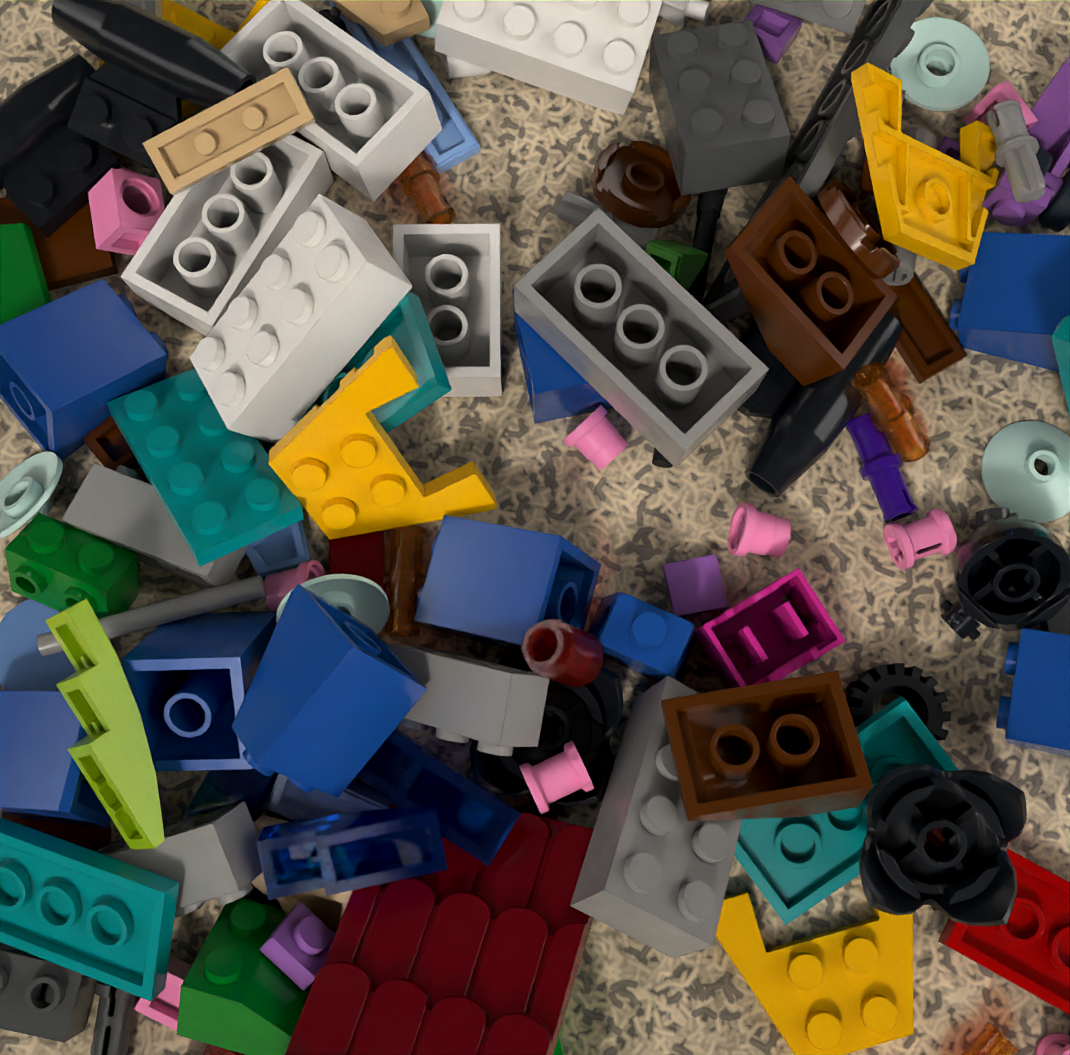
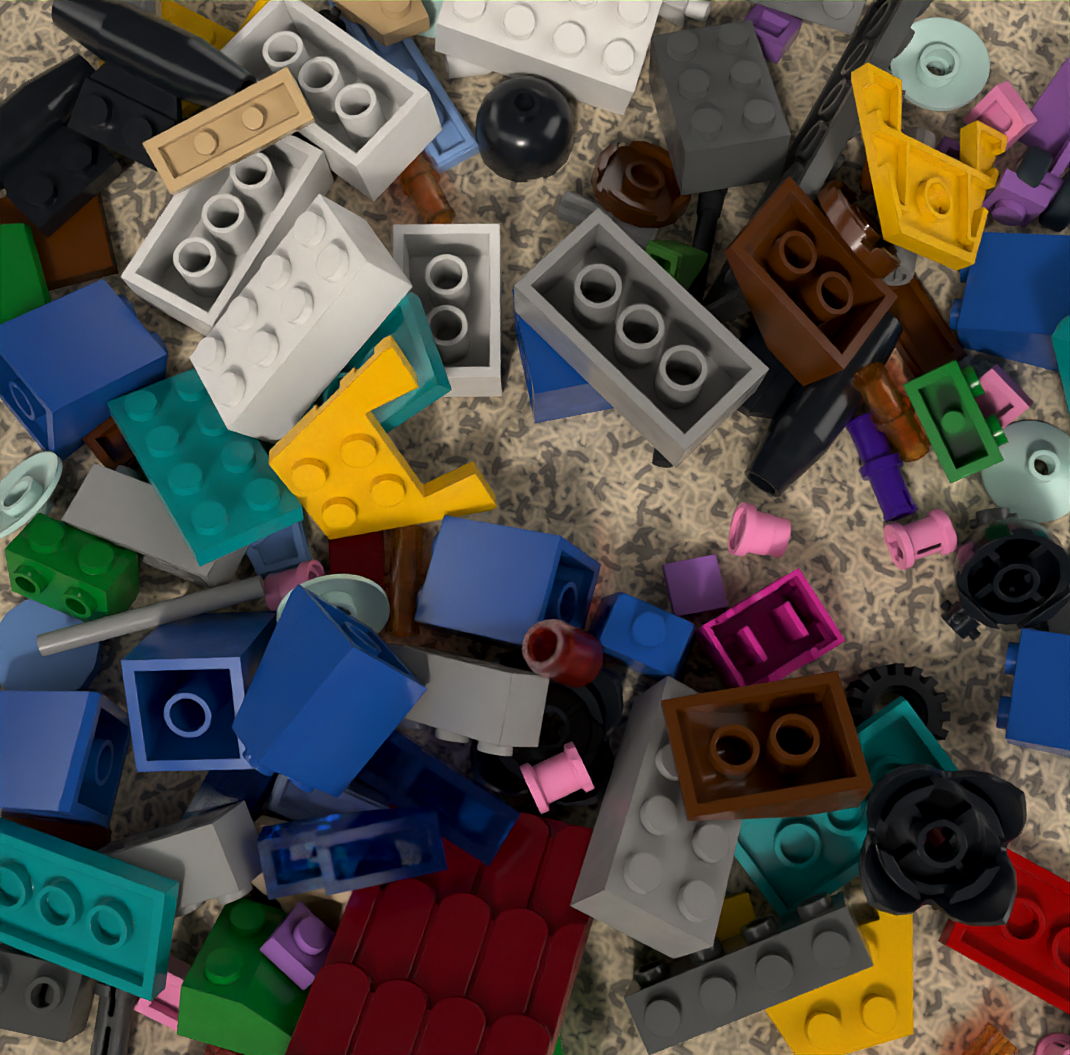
lime slope [45,598,165,850] -> none
bright pink brick [88,168,165,256] -> none
bright pink piece [563,405,629,471] -> none
light grey axle [986,100,1046,204] -> none
none -> black cylinder [476,76,574,183]
none -> dark grey brick [624,891,874,1055]
none -> green brick [903,359,1009,484]
none -> bright pink plate [975,364,1034,429]

